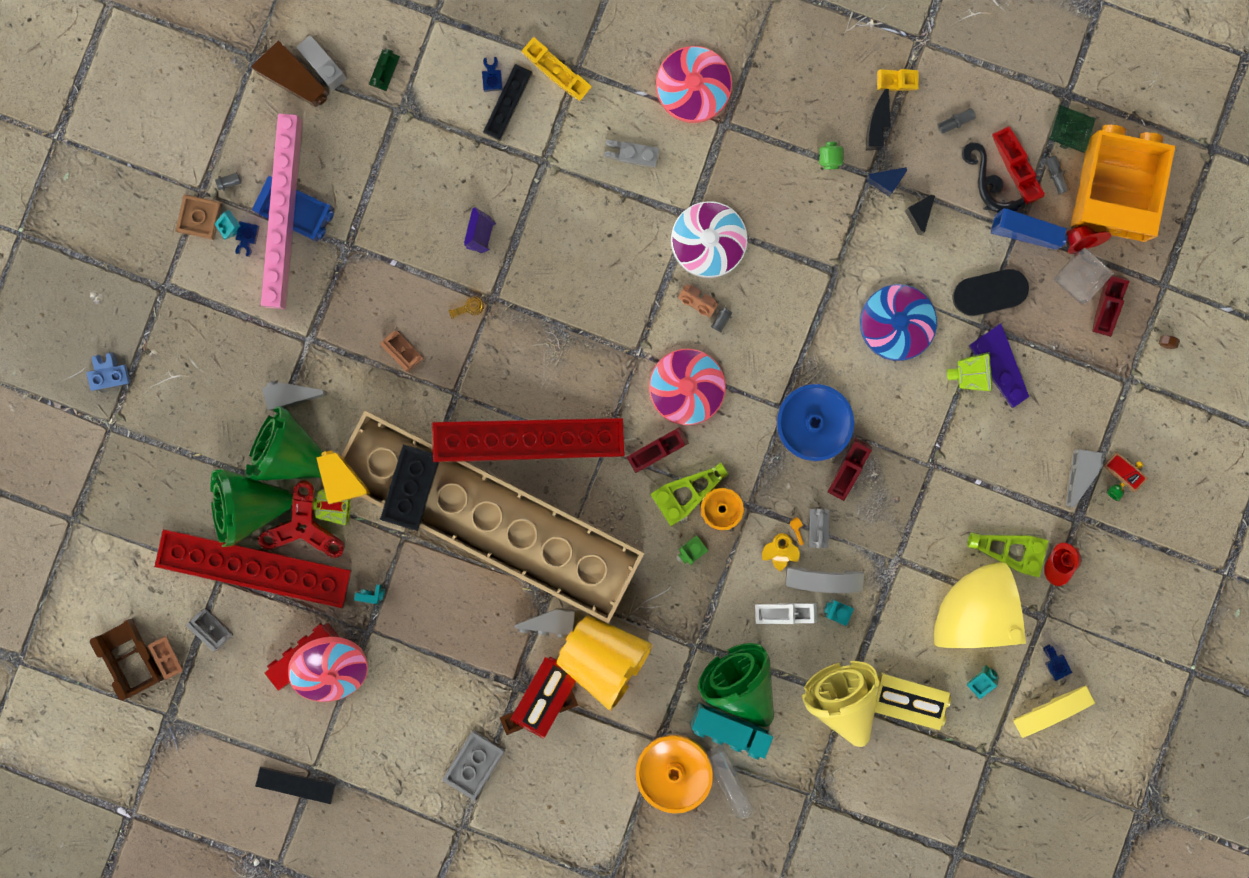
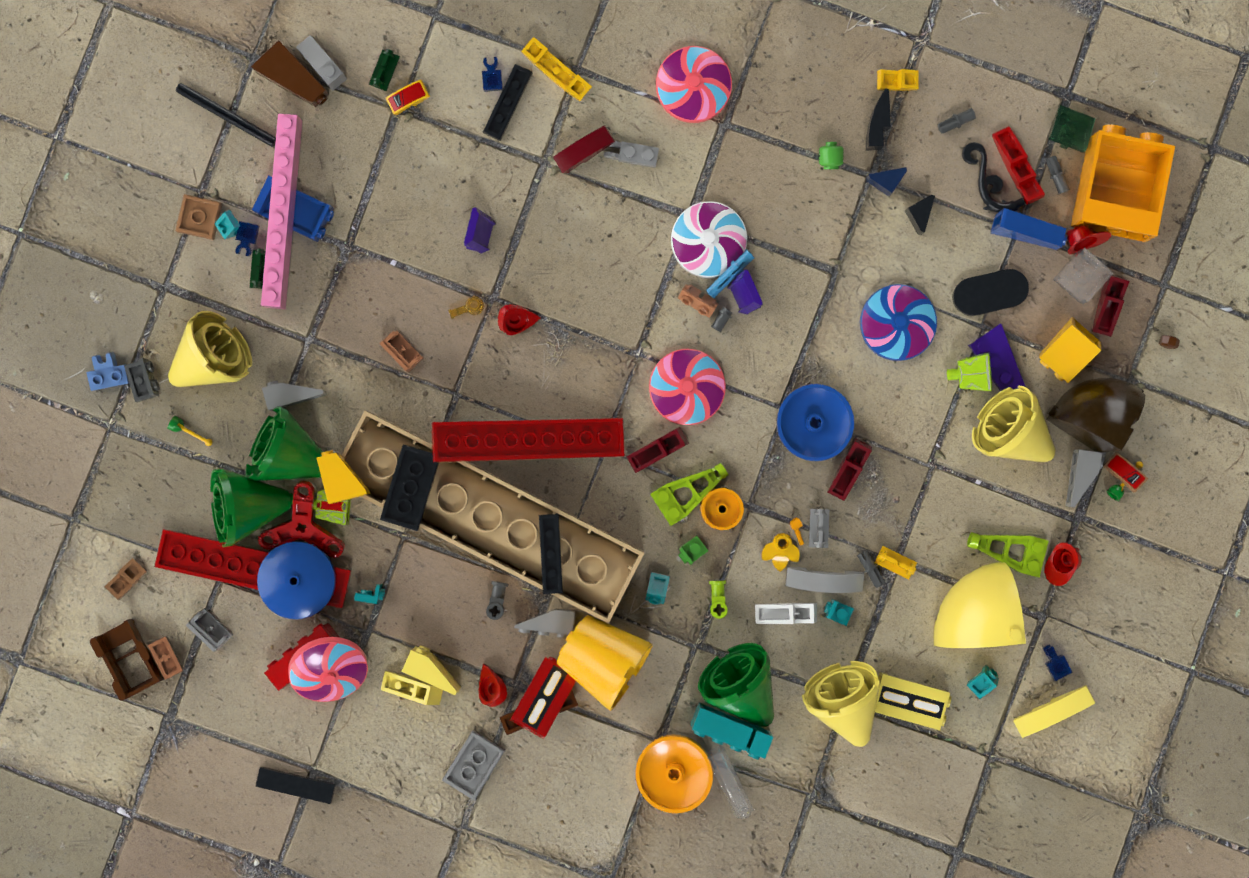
dark grey pin [215,172,241,191] -> none
none -> medium nougat slope [104,558,147,601]
none -> dark grey bracket [124,358,160,403]
none -> hinge [167,416,213,446]
none -> light yellow cone [168,311,252,387]
none -> black axle [176,83,276,147]
none -> dark green hinge [249,249,266,289]
none -> blue dish [257,542,336,619]
none -> light yellow slope [381,671,443,705]
none -> slope [386,79,430,115]
none -> light yellow slope [401,645,461,695]
none -> red piece [479,664,507,707]
none -> dark grey connector [486,581,509,620]
none -> red piece [498,304,541,335]
none -> black tile [539,514,563,594]
none -> dark red slope [553,125,615,173]
none -> teal bracket [645,572,670,605]
none -> dark azure pin [706,249,755,299]
none -> lime connector [709,580,728,619]
none -> dark purple slope [727,270,763,314]
none -> dark grey axle [857,550,885,588]
none -> yellow hinge [874,546,917,580]
none -> light yellow cone [972,386,1056,462]
none -> yellow slope [1039,317,1102,383]
none -> dark brown brick [1046,378,1146,453]

